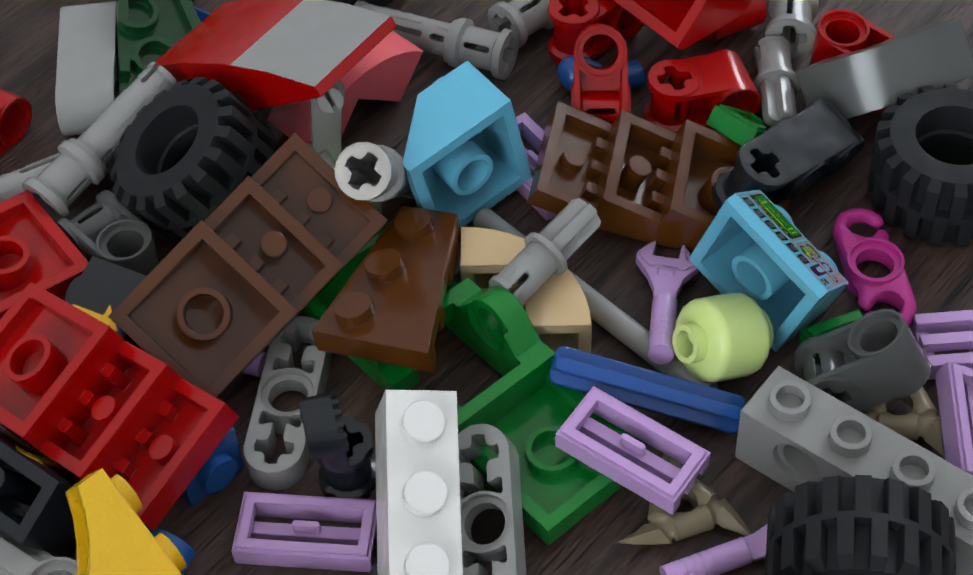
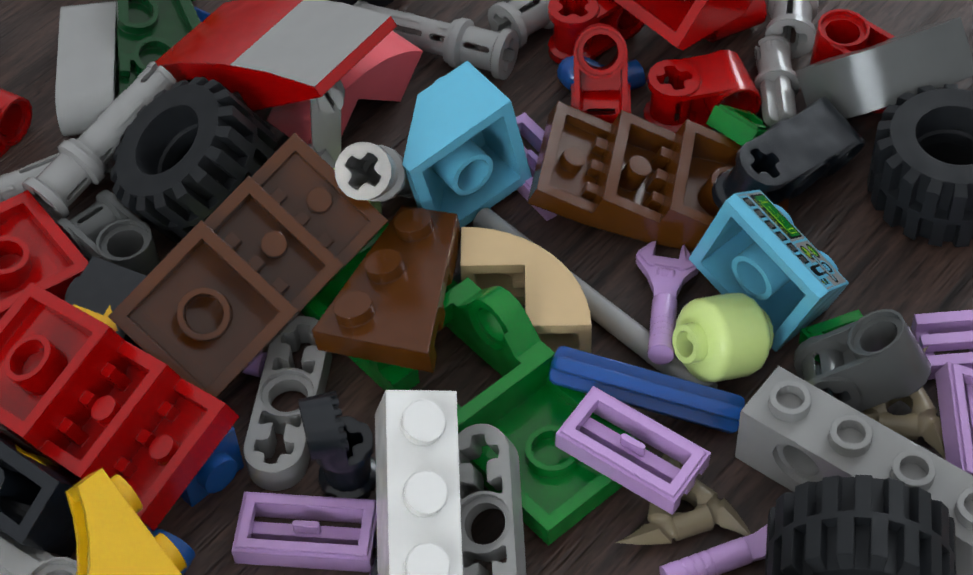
light grey axle [489,198,601,307] -> none
dark pink piece [832,208,917,327] -> none

